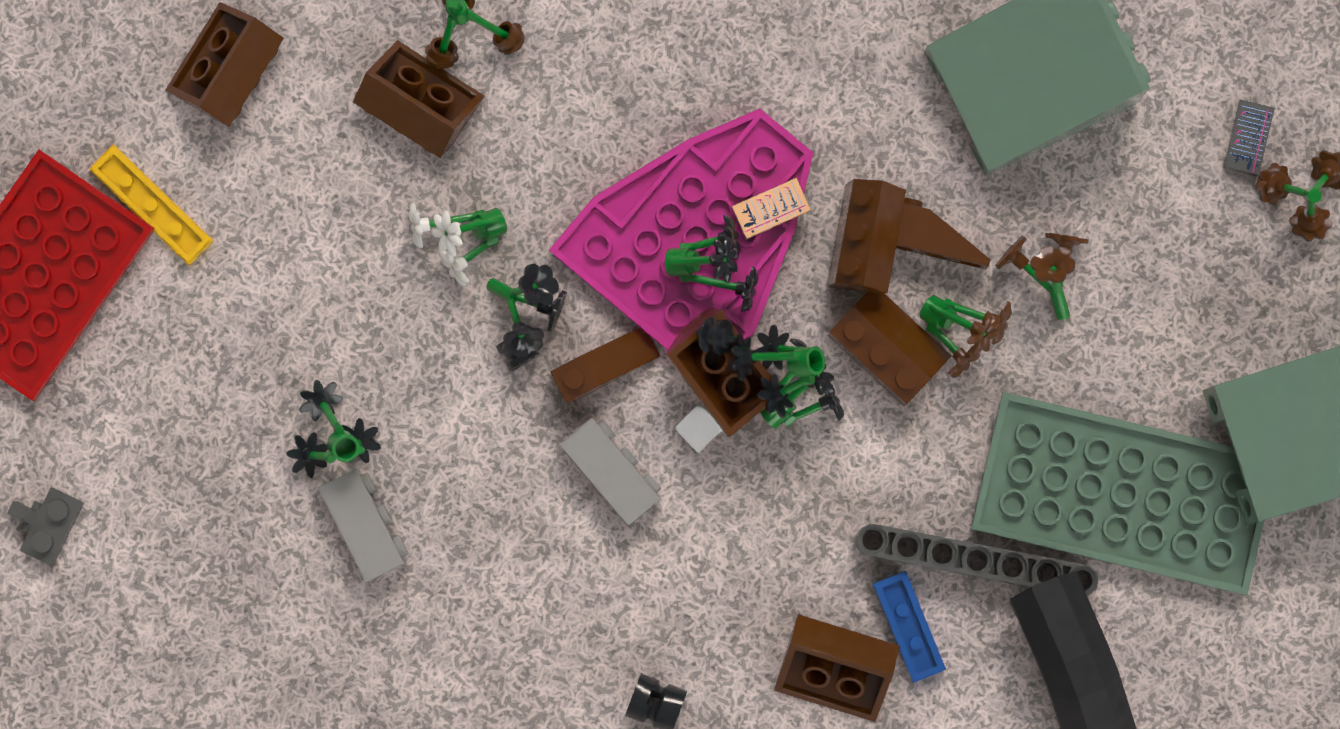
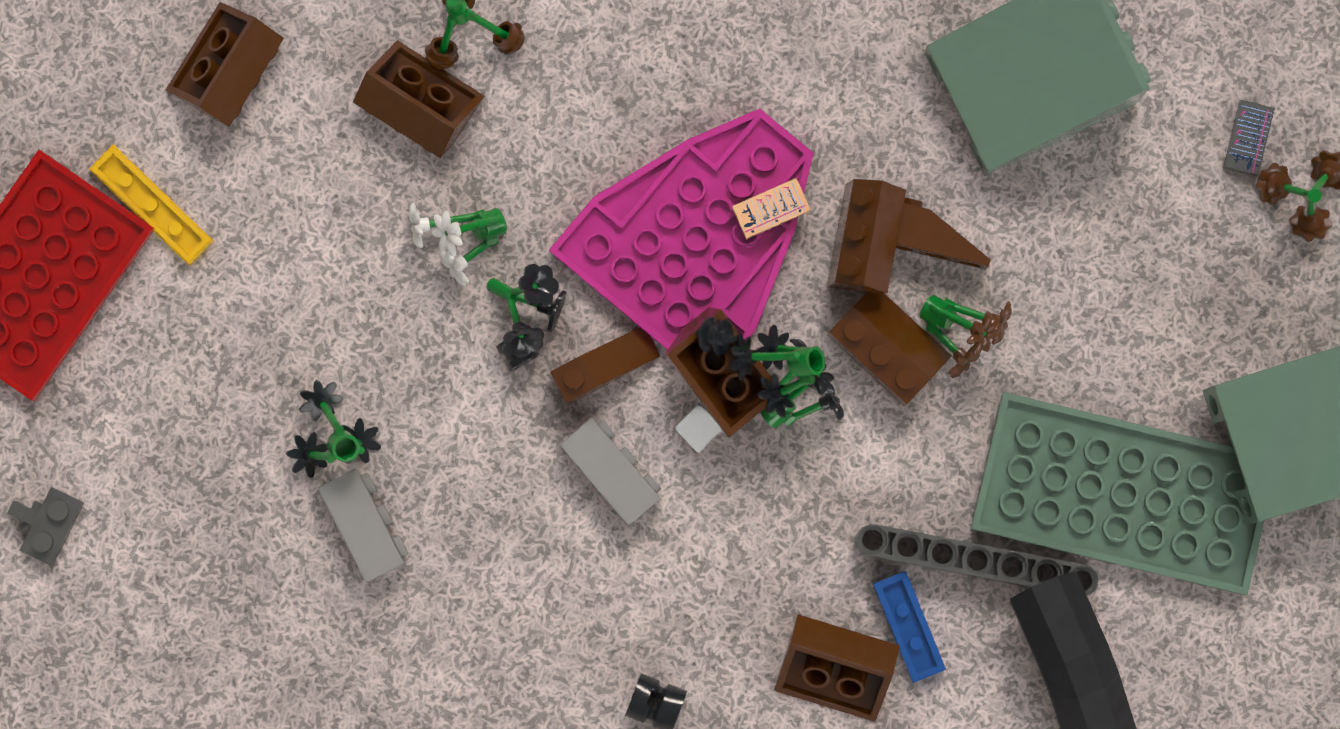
plant [665,215,758,312] -> none
reddish brown plant [994,233,1089,320] -> none

